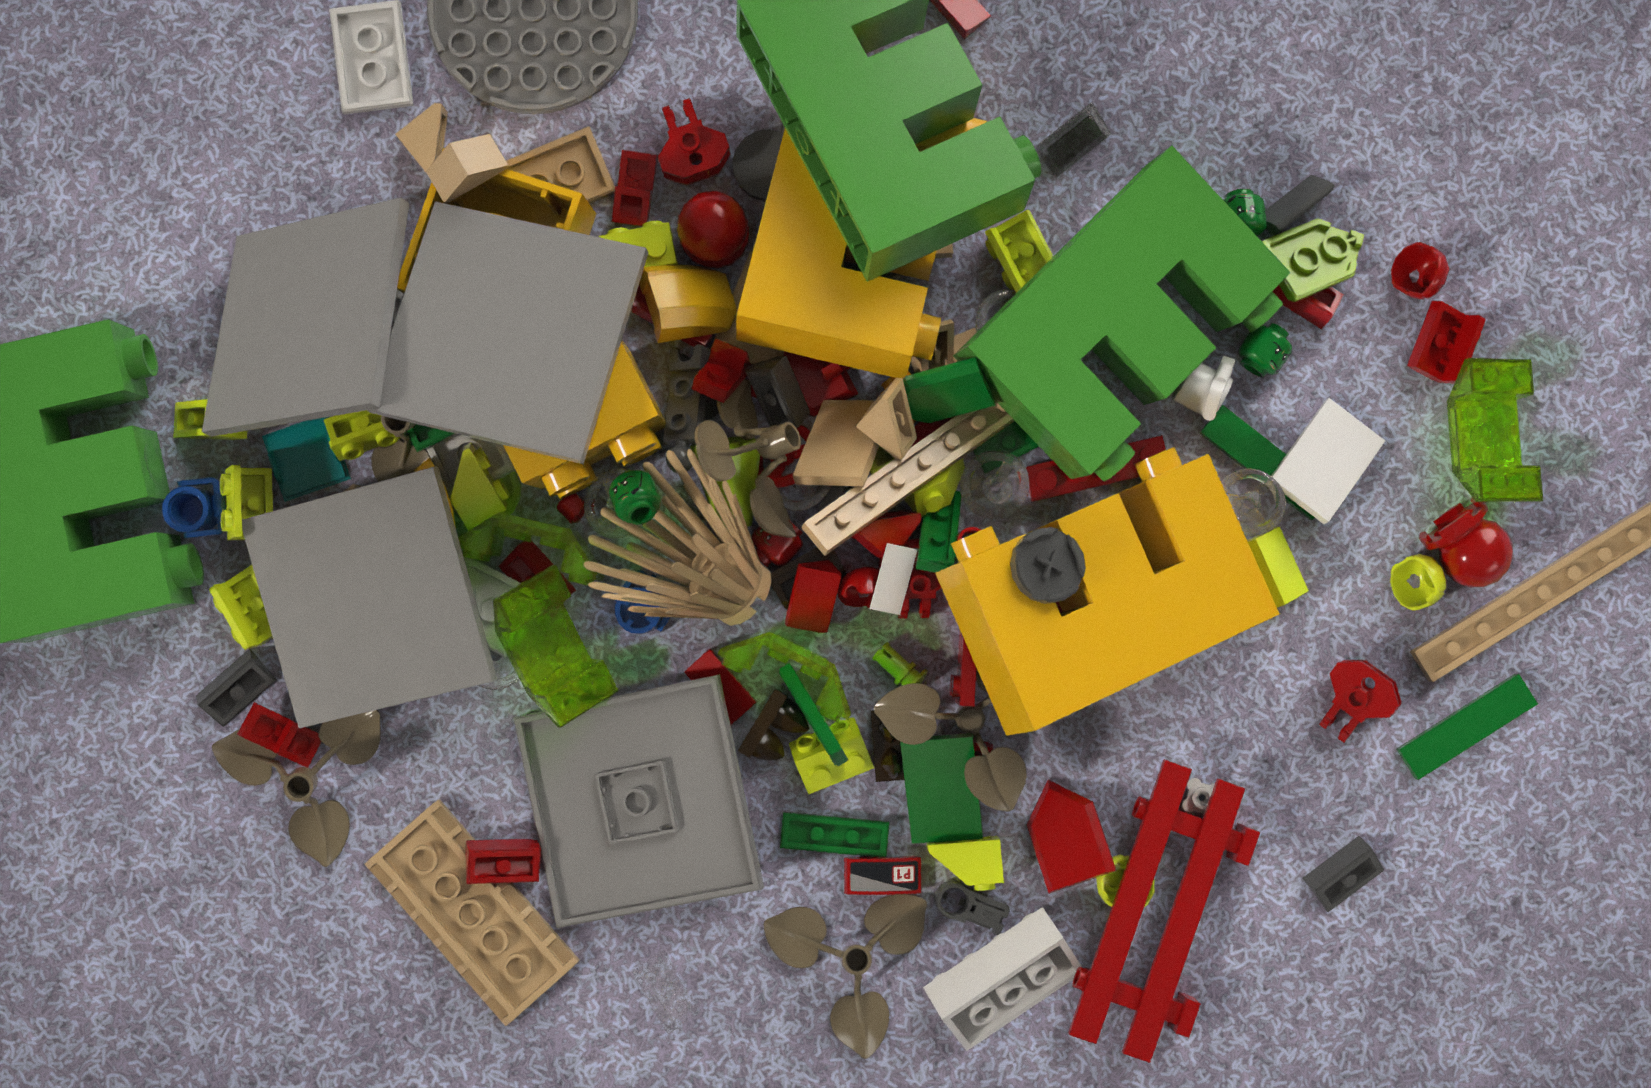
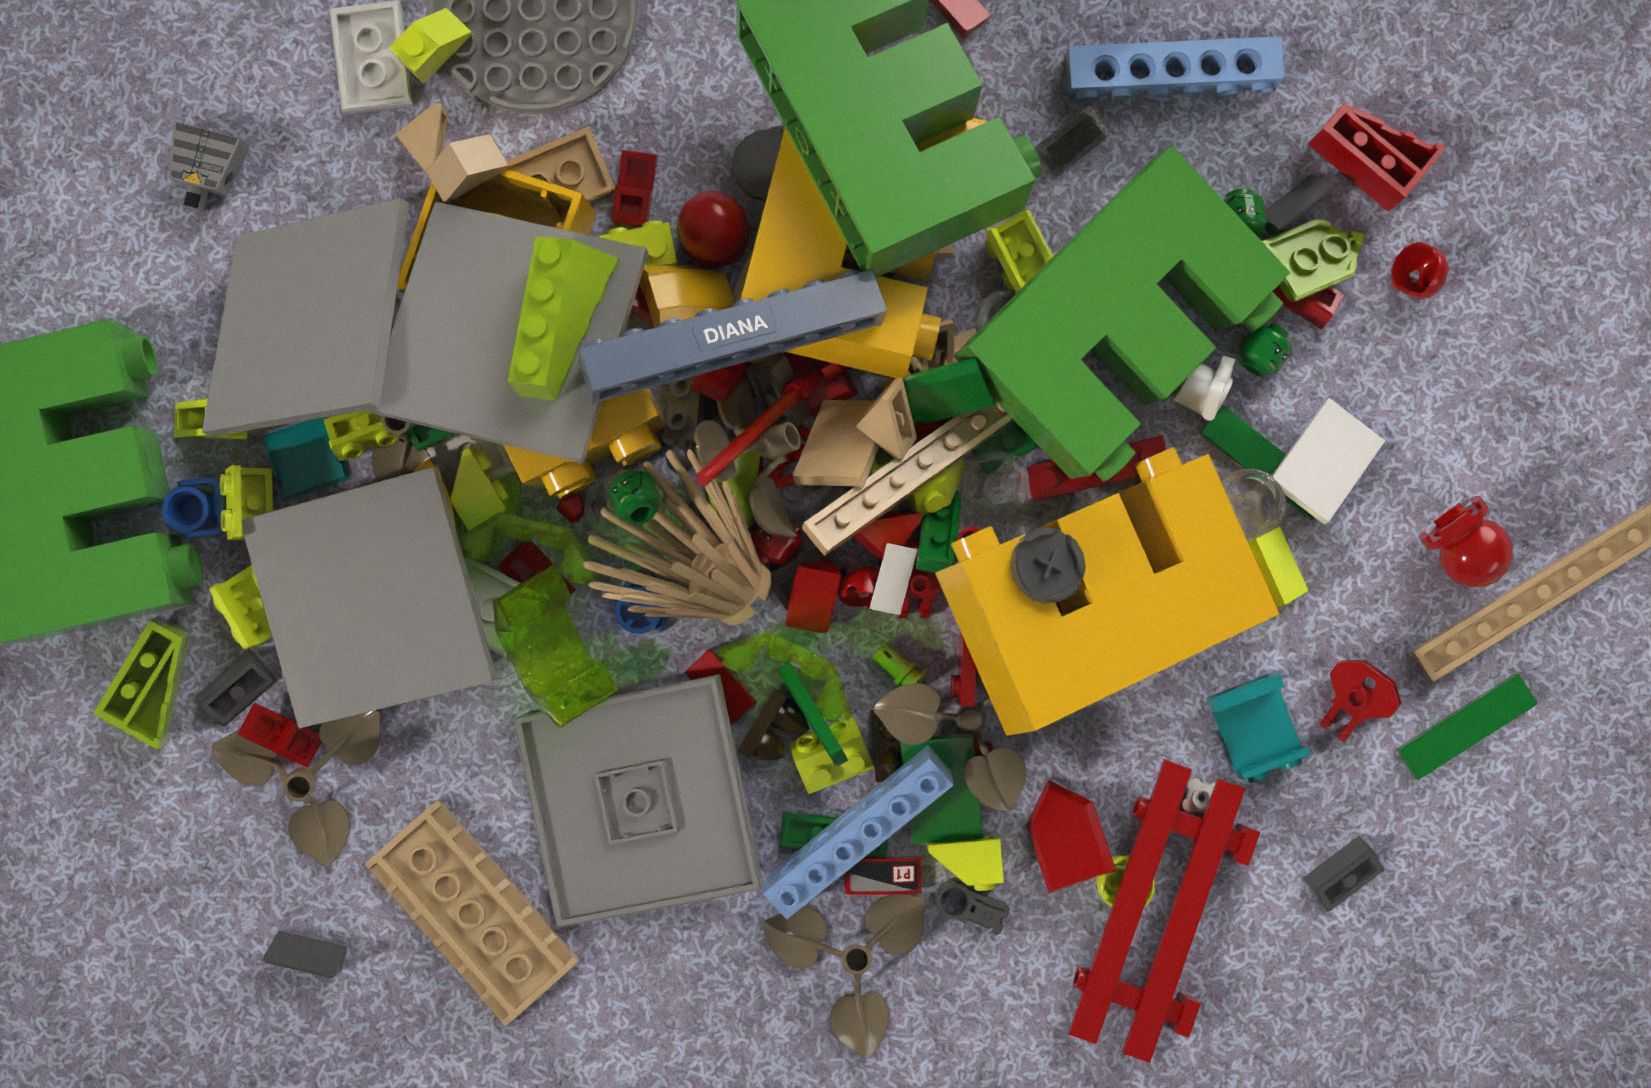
red slope [466,839,541,884] -> none
red hinge [657,98,731,186] -> none
white slope [923,907,1082,1051] -> none
neon yellow hair [1390,554,1446,611] -> none
red bracket [1407,301,1486,384] -> none
clear neon green slope [1447,358,1543,502] -> none
none -> lime wedge [93,617,191,750]
none -> light grey torso [169,121,250,212]
none -> dark grey slope [263,931,347,978]
none -> neon yellow slope [389,8,473,84]
none -> lime wedge [507,236,620,401]
none -> sand blue brick [579,270,887,404]
none -> red bar [696,368,822,486]
none -> light blue brick [763,745,953,920]
none -> light blue brick [1065,36,1284,102]
none -> teal panel [1206,673,1311,783]
none -> red wedge [1308,103,1447,212]

